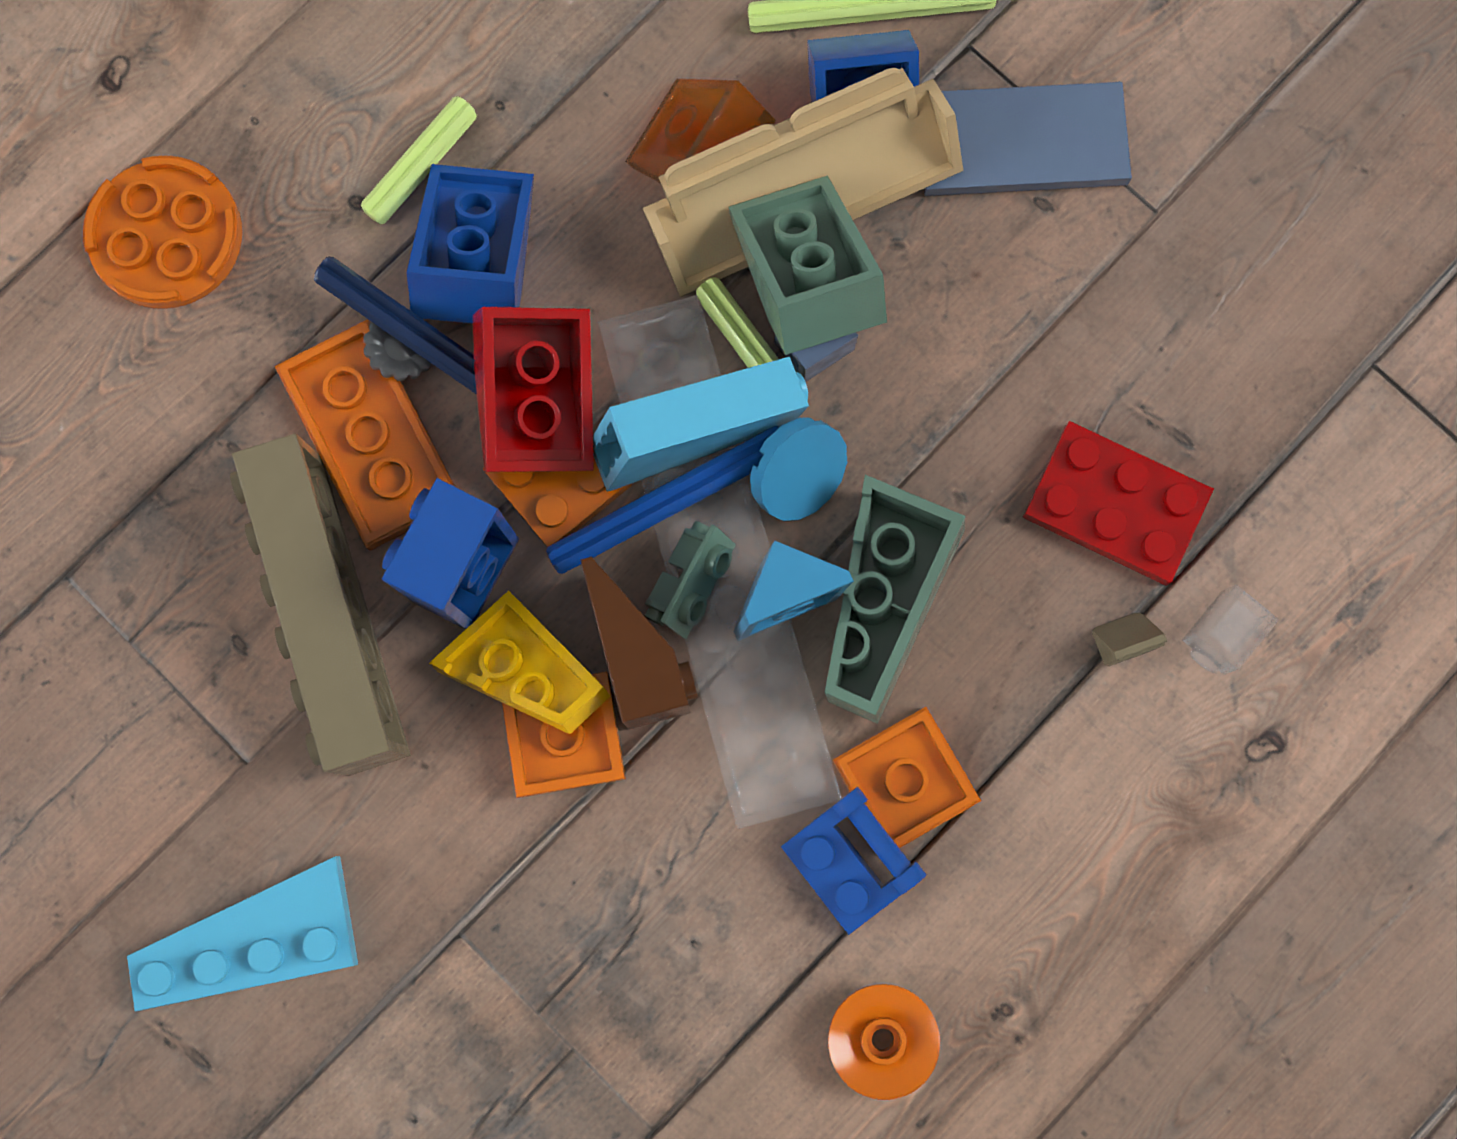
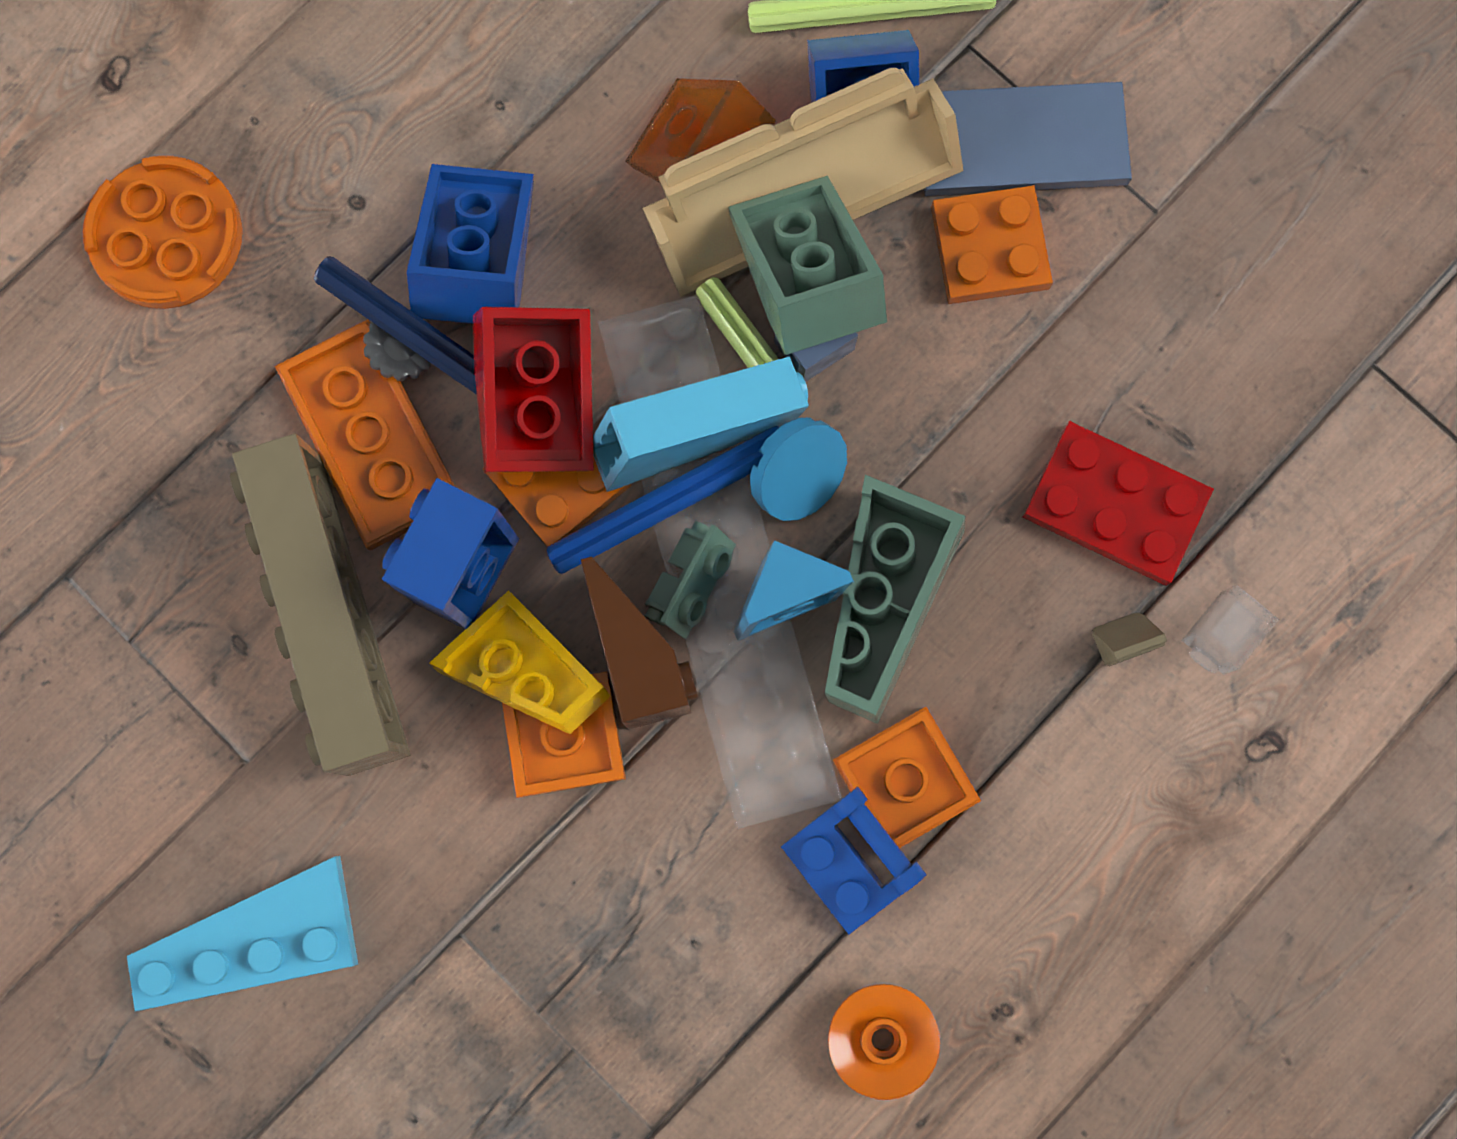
yellowish green axle [361,96,477,225] -> none
none -> orange plate [931,185,1053,304]

